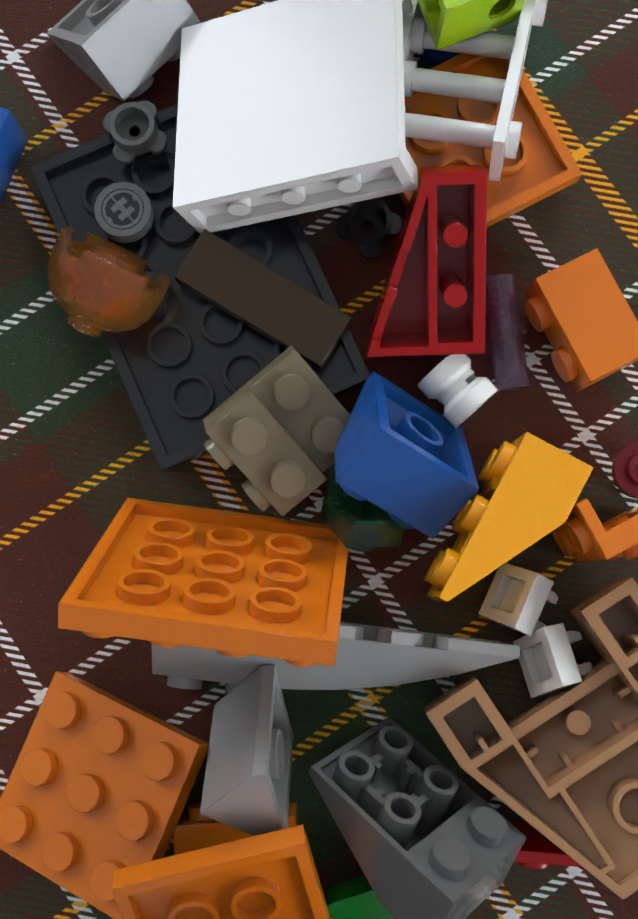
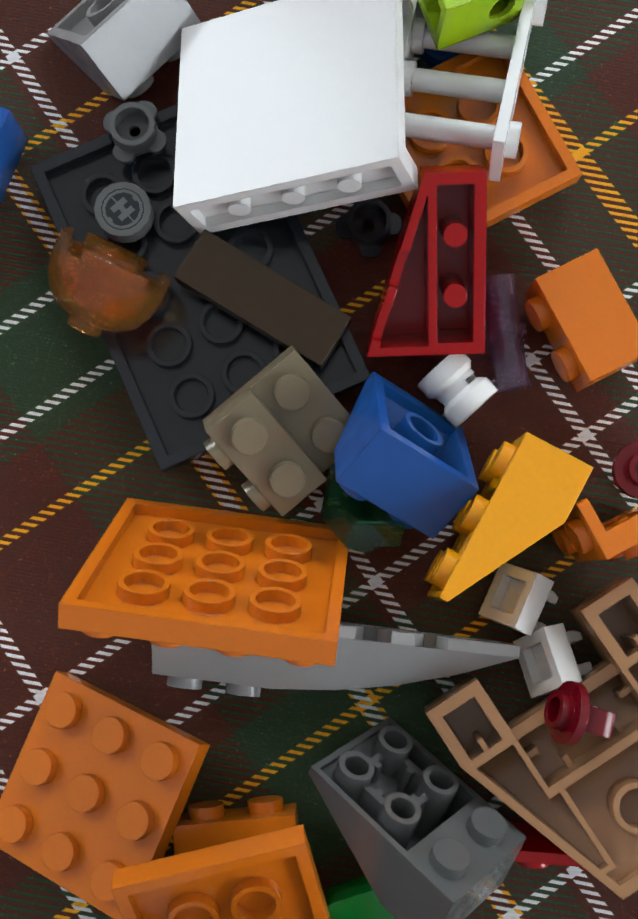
light grey slope [200,665,293,836] -> none
none -> dark red plate [544,681,617,746]

